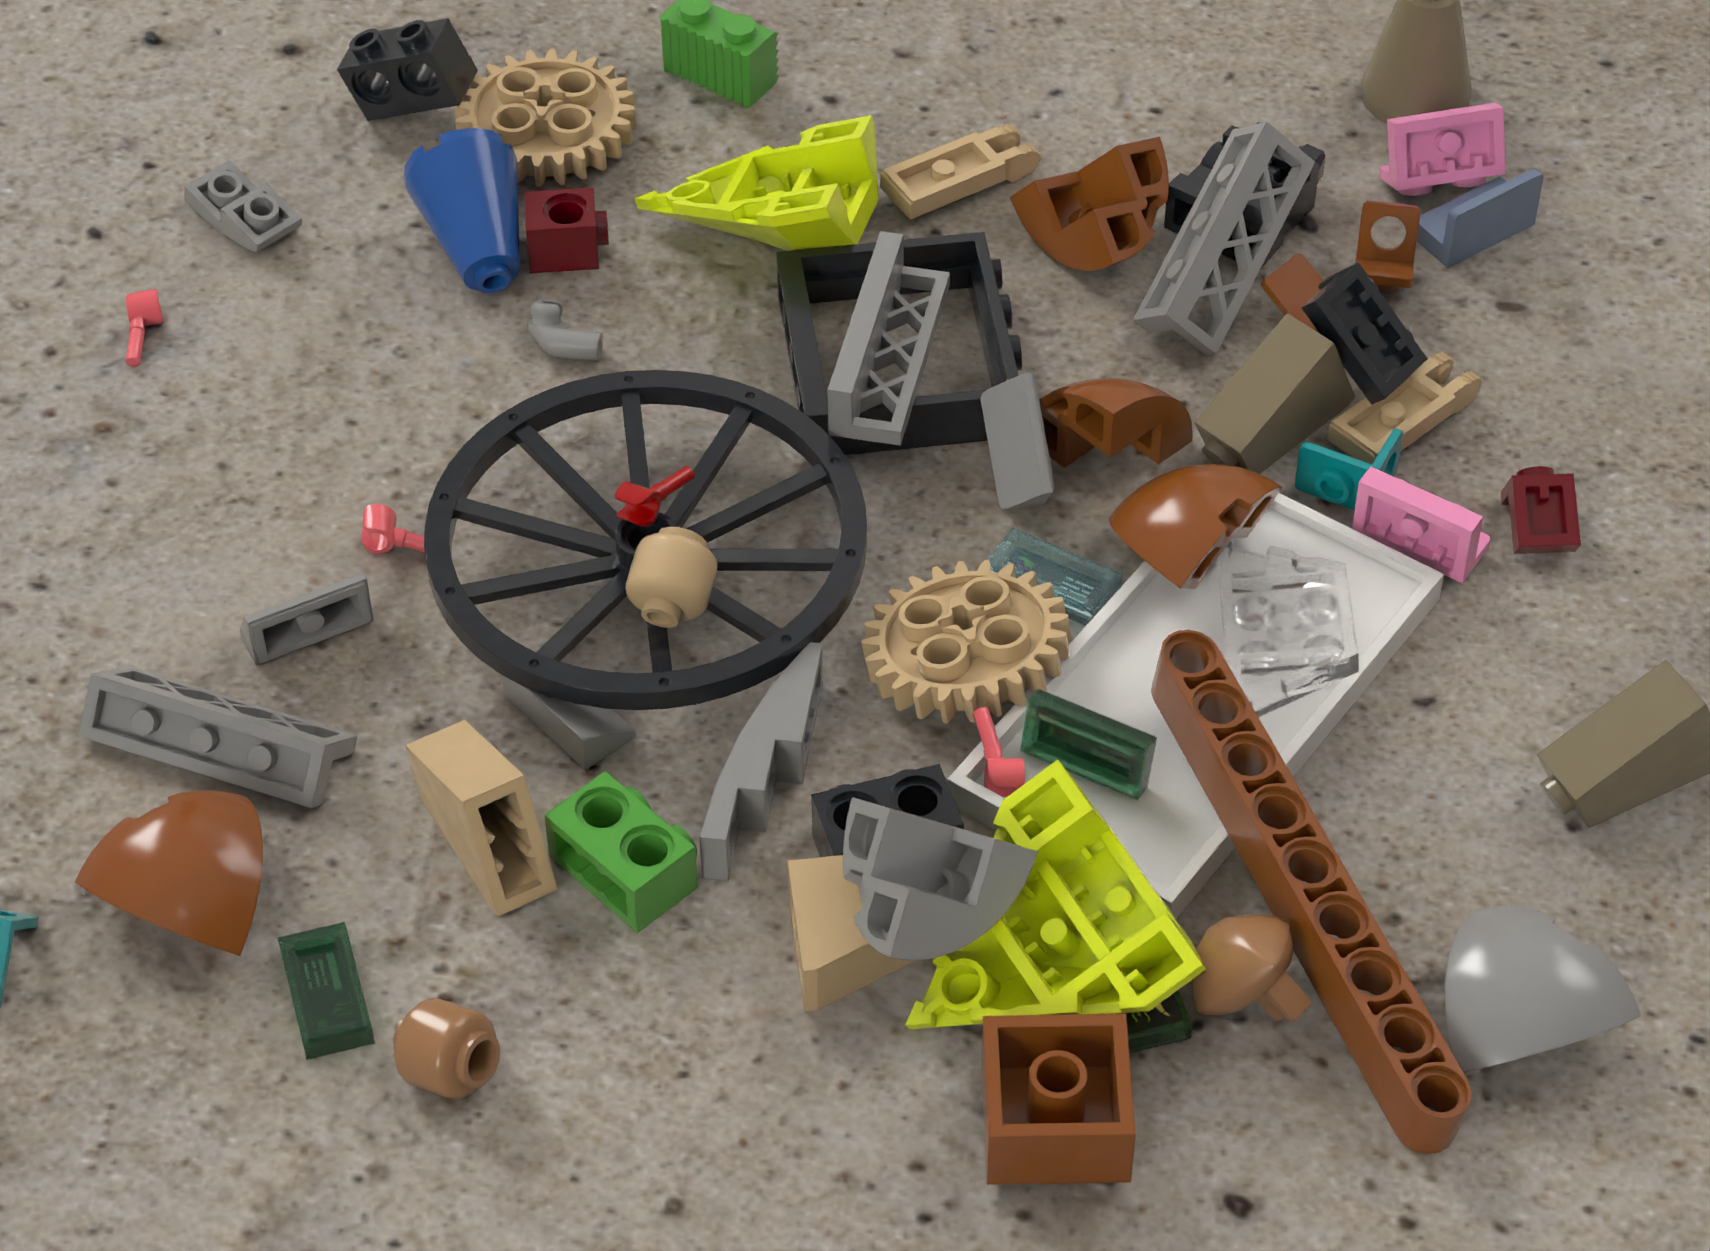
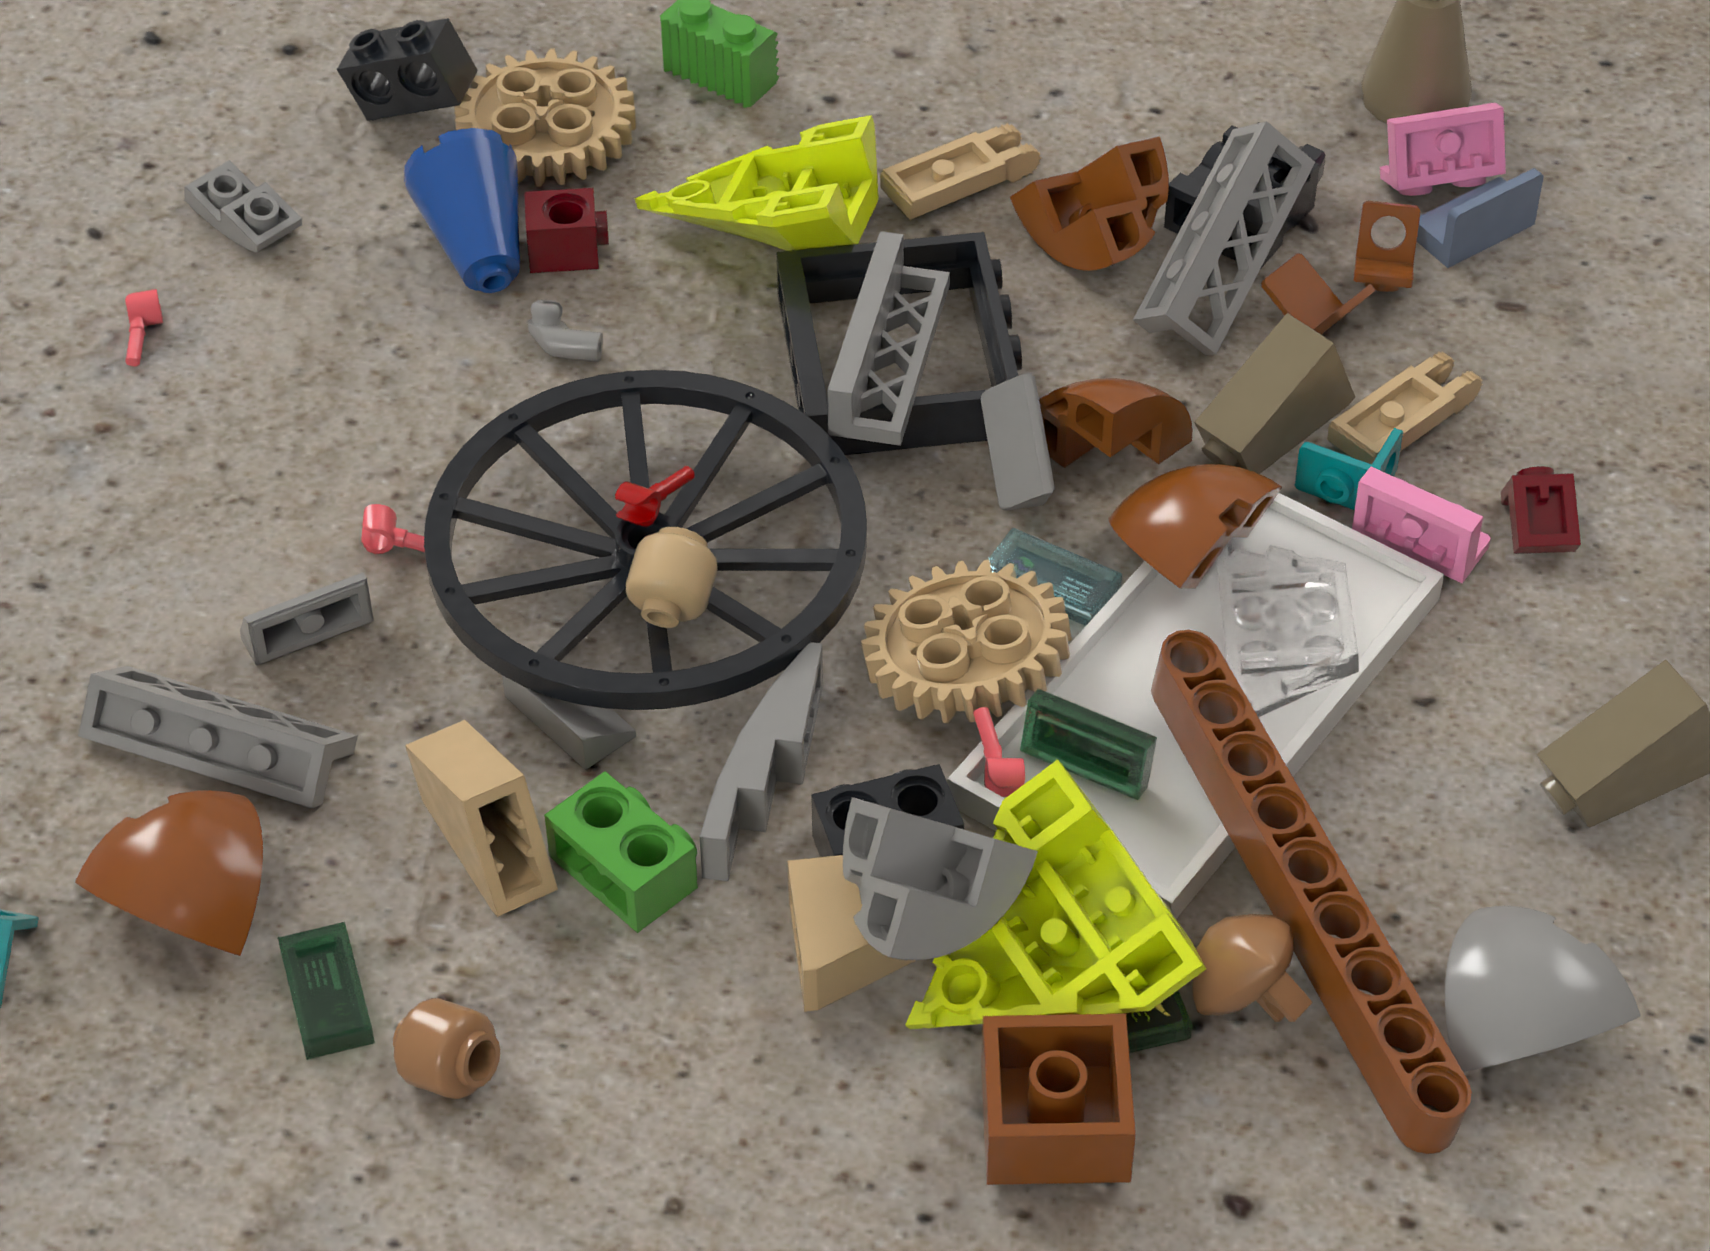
black bracket [1301,262,1428,405] -> none

